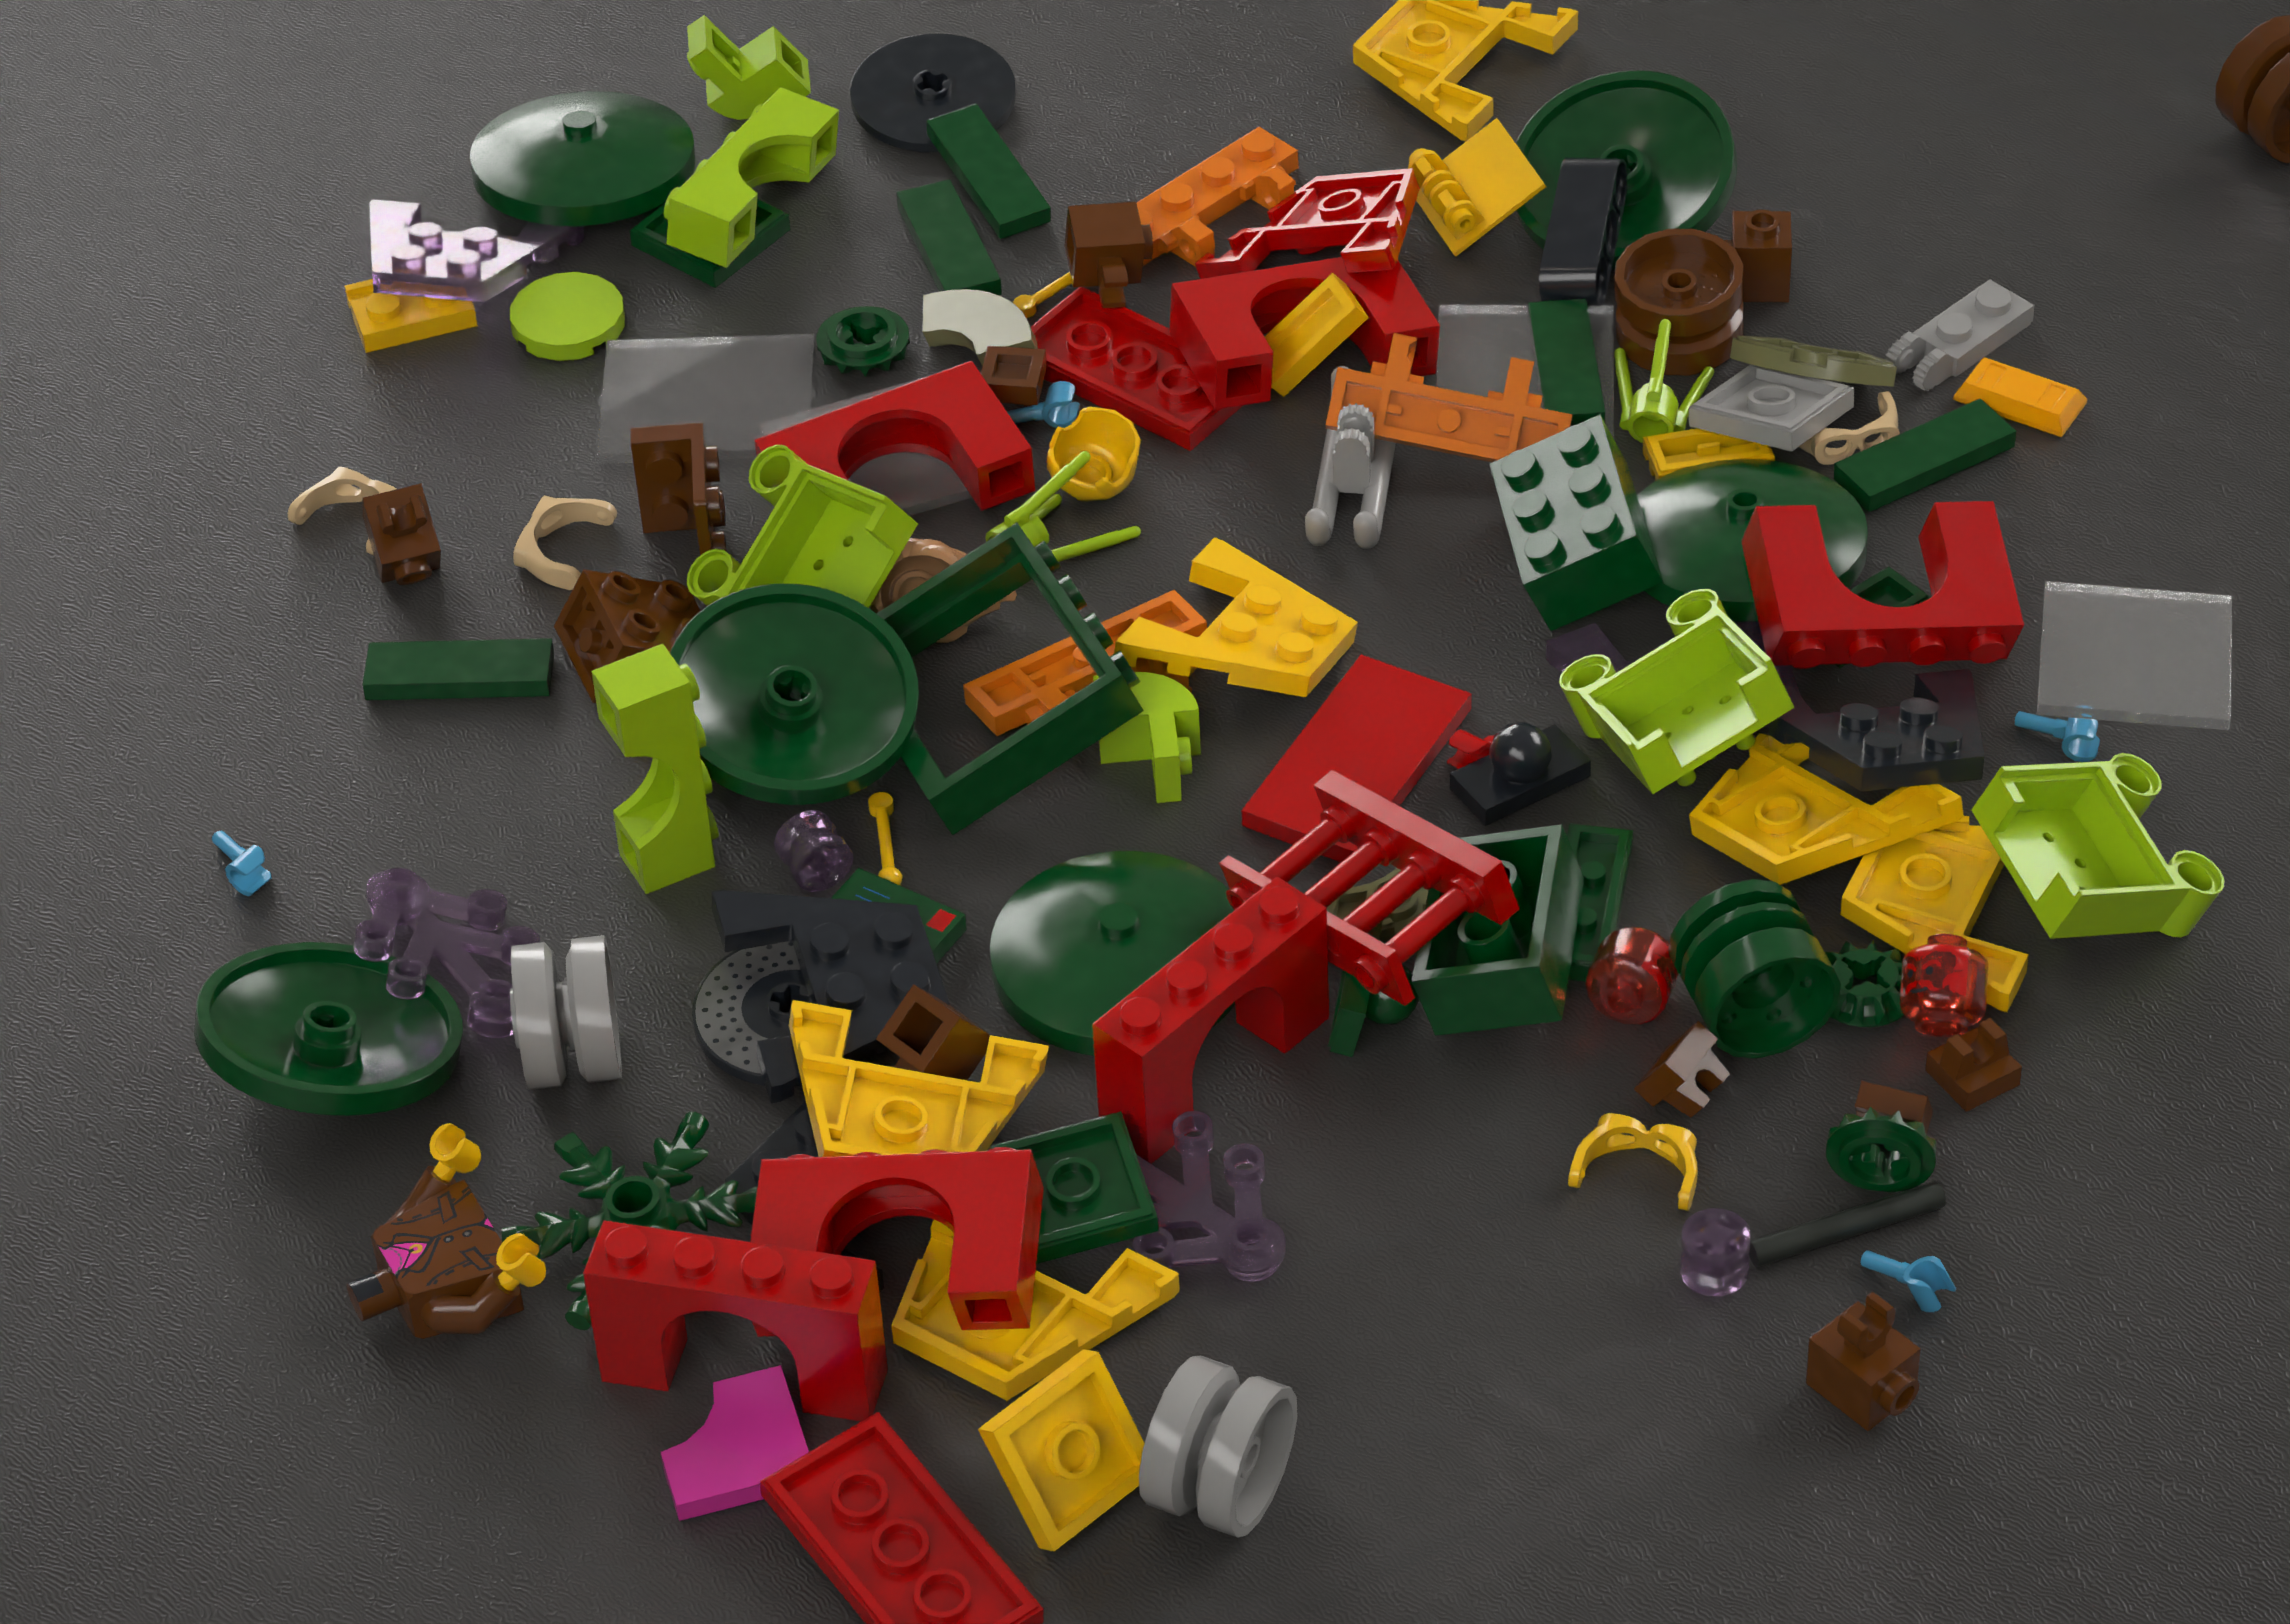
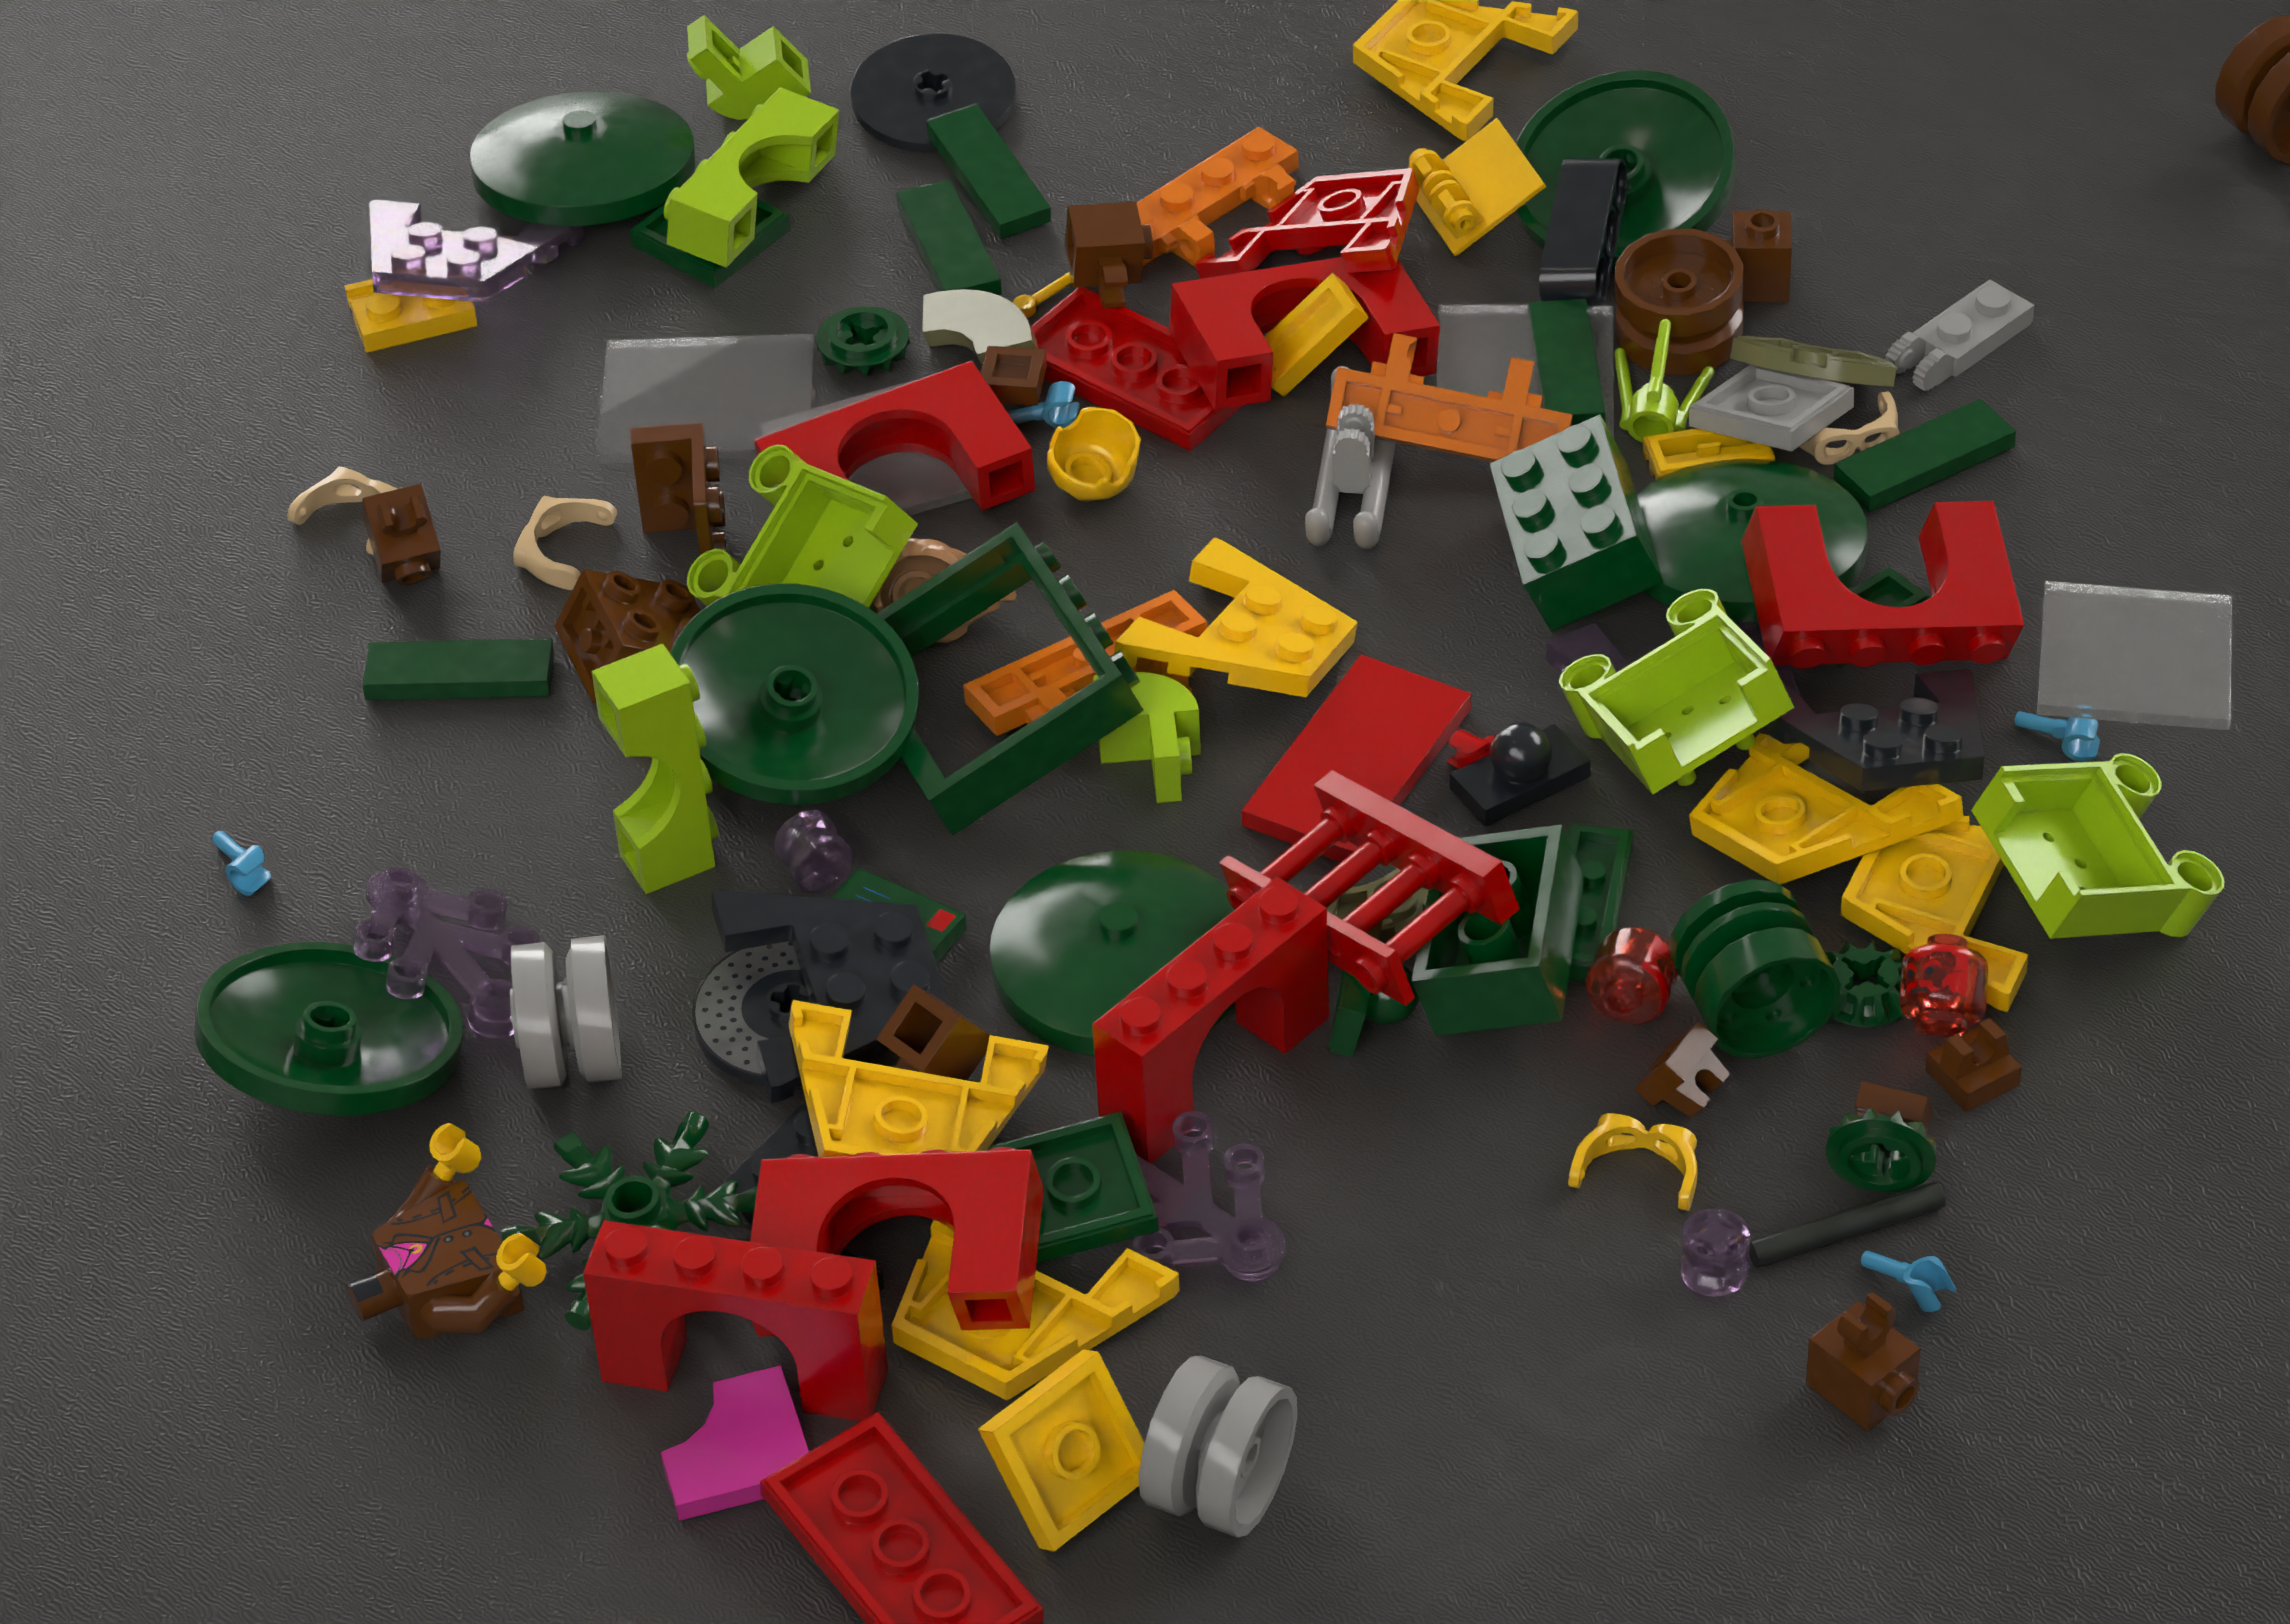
lime tile [510,272,625,361] -> none
yellow hinge [868,792,902,885] -> none
lime plant [985,451,1141,562] -> none
light orange tile [1953,357,2087,437] -> none

